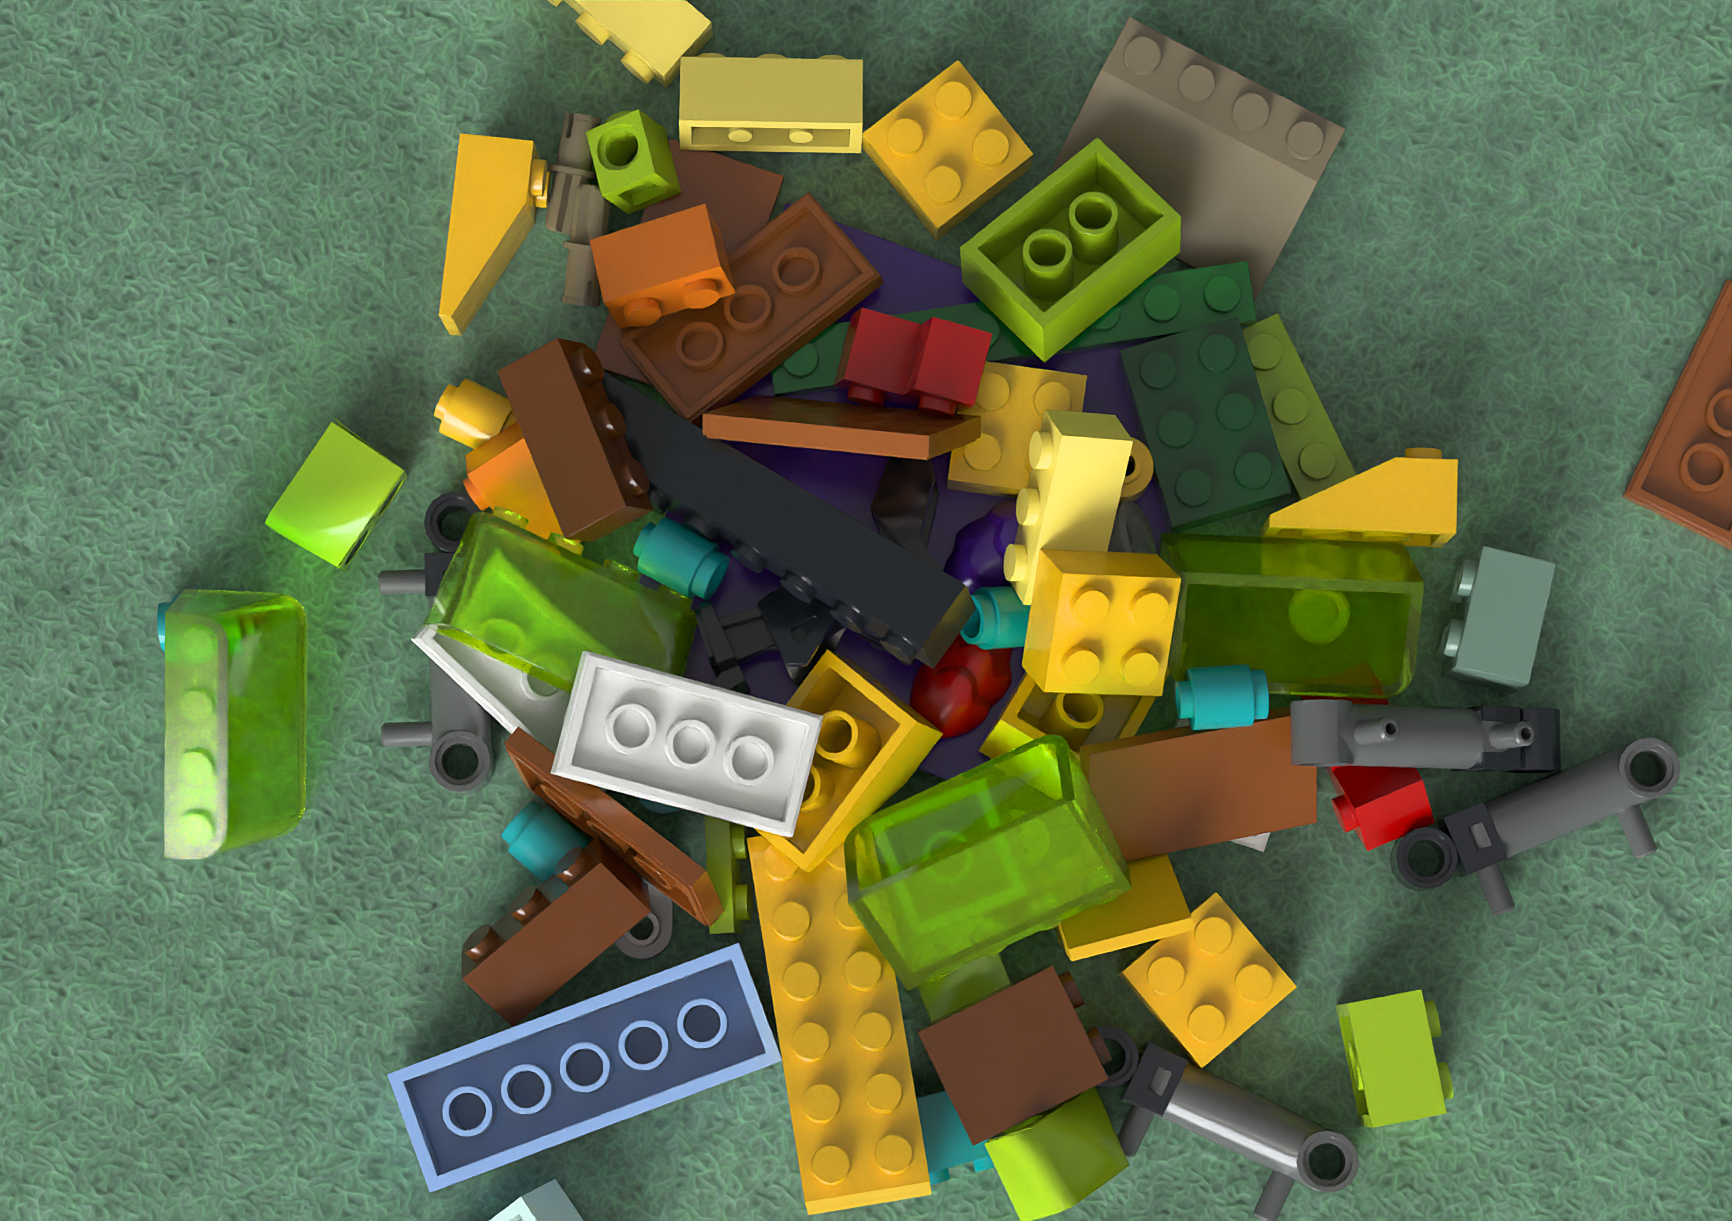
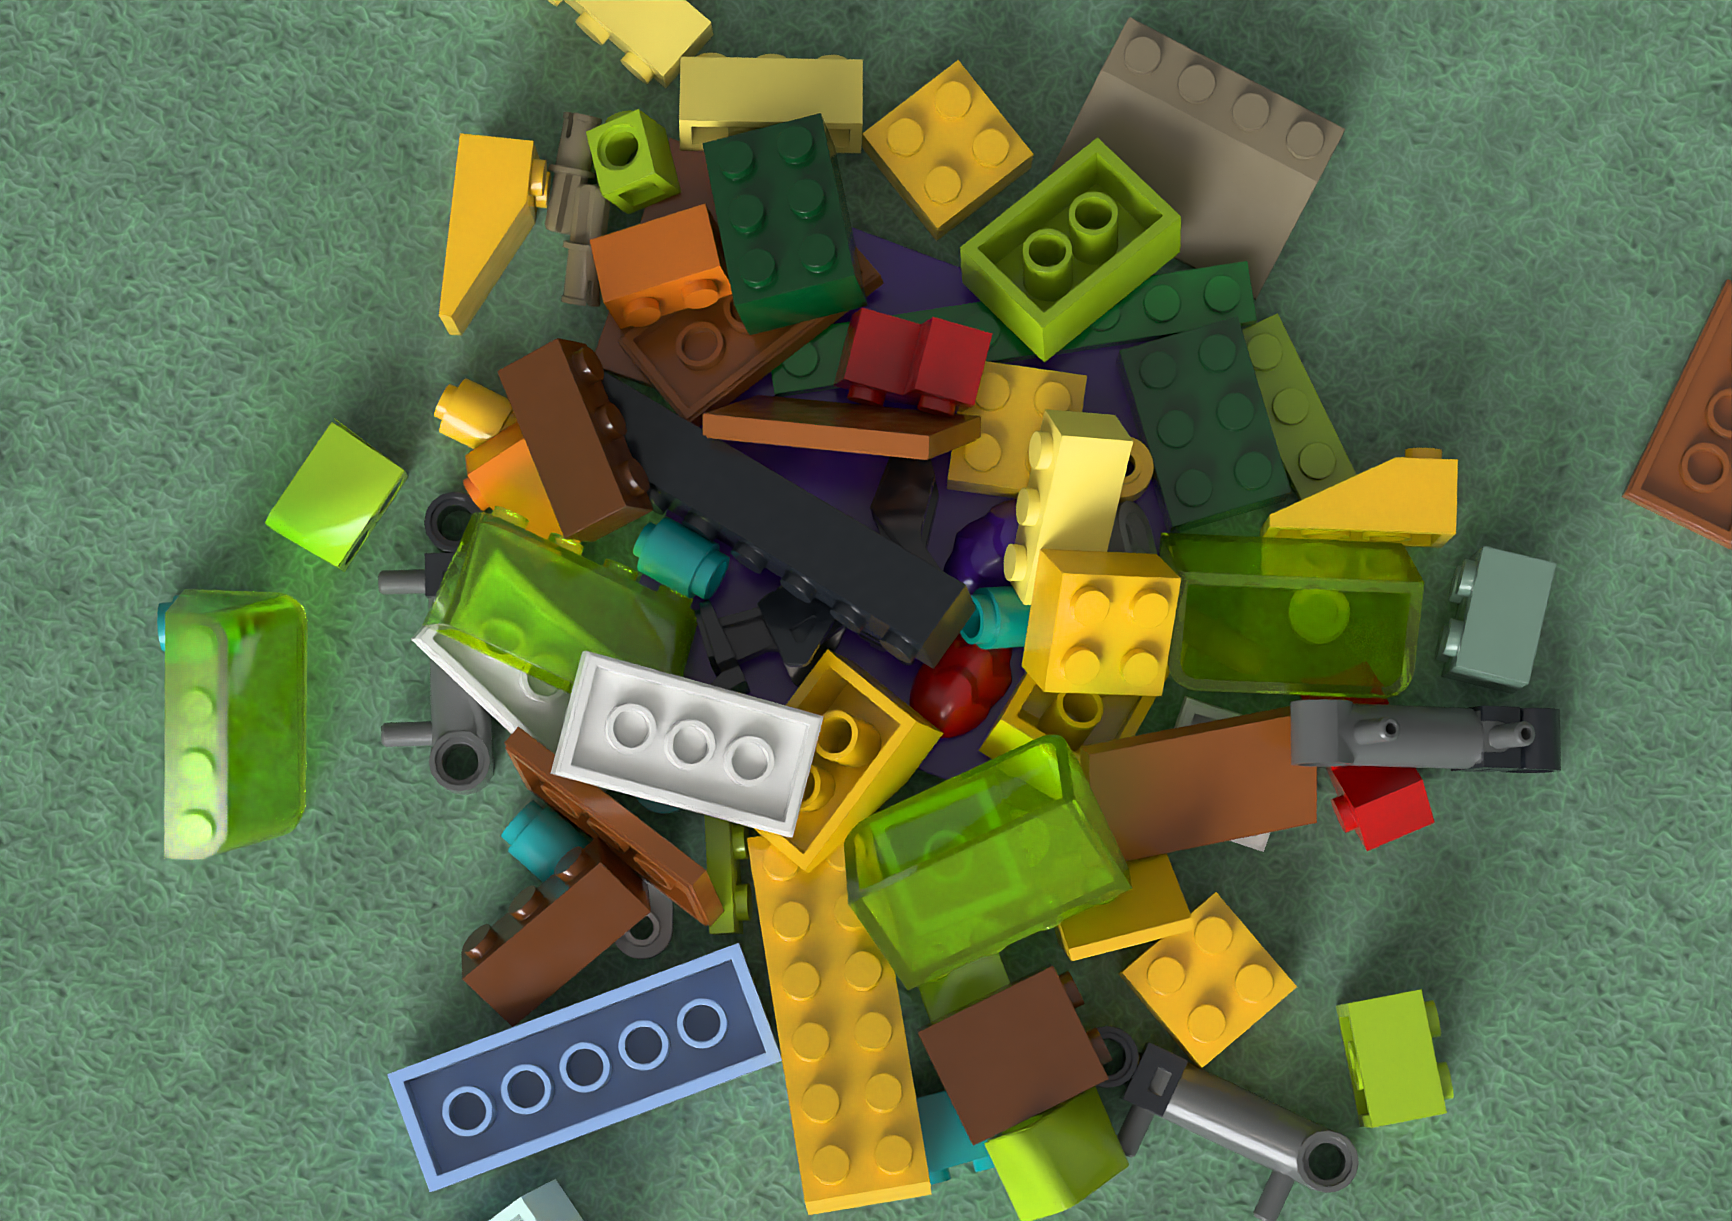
teal brick [1175,664,1269,730] -> none
dark grey piece [1390,737,1680,916] -> none
none -> dark green brick [703,113,868,336]

